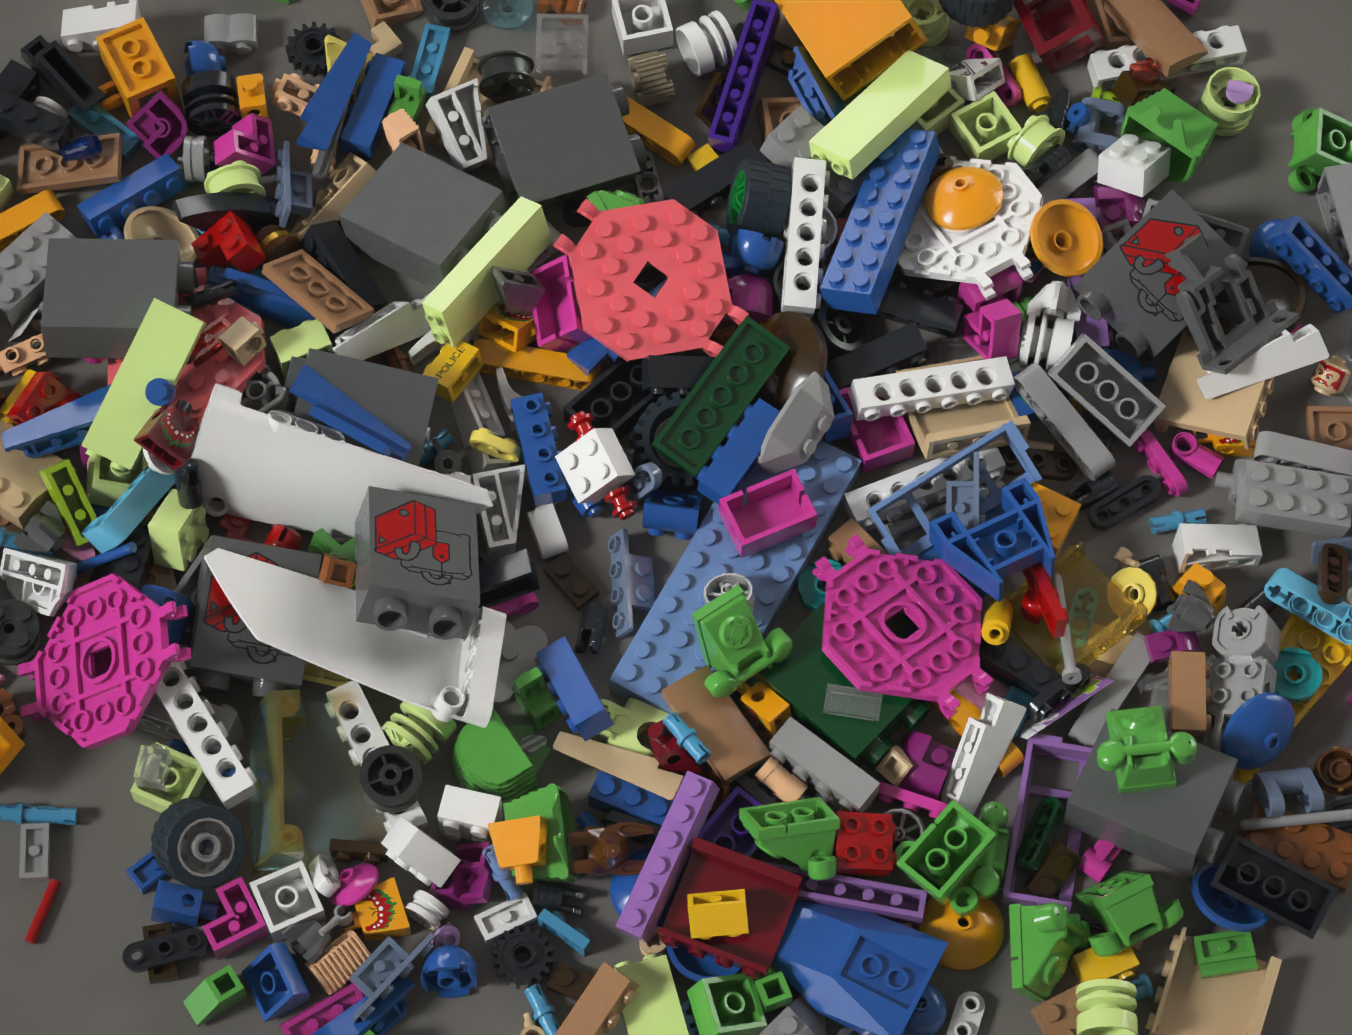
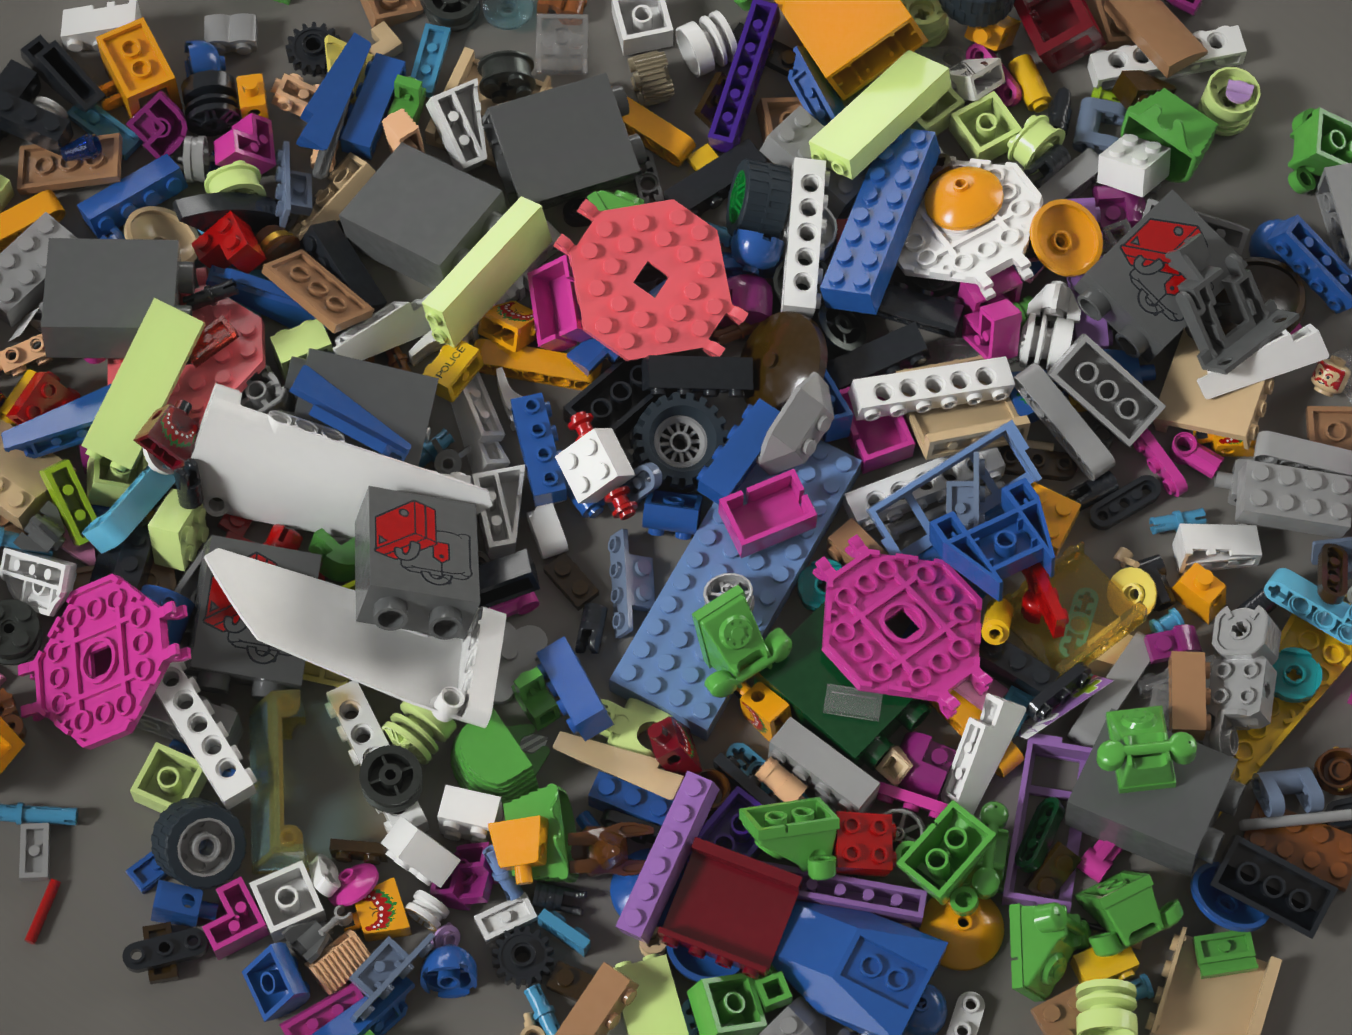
blue bar [76,542,137,575] -> none
clear brick [133,744,172,791] -> none
blue brick [145,378,176,407] -> none
bright green slope [183,964,248,1027] -> none
tan brick [219,316,267,366] -> none
dark orange leg [318,553,357,589] -> none
light yellow plate [468,428,522,462] -> none
flat silver slope [490,266,545,315] -> none
dark green plate [651,316,791,478] -> none
medium nougat slope [661,665,771,786] -> none
dark azure pin [663,712,712,764] -> none
yellow brick [687,889,749,940] -> none
light grey bar [1051,573,1082,684] -> none
blue piece [1066,103,1091,134] -> none
clear red plant [1129,57,1161,83] -> none
dark grey brick [1166,579,1215,633] -> none
blue dish [1222,692,1295,770] -> none

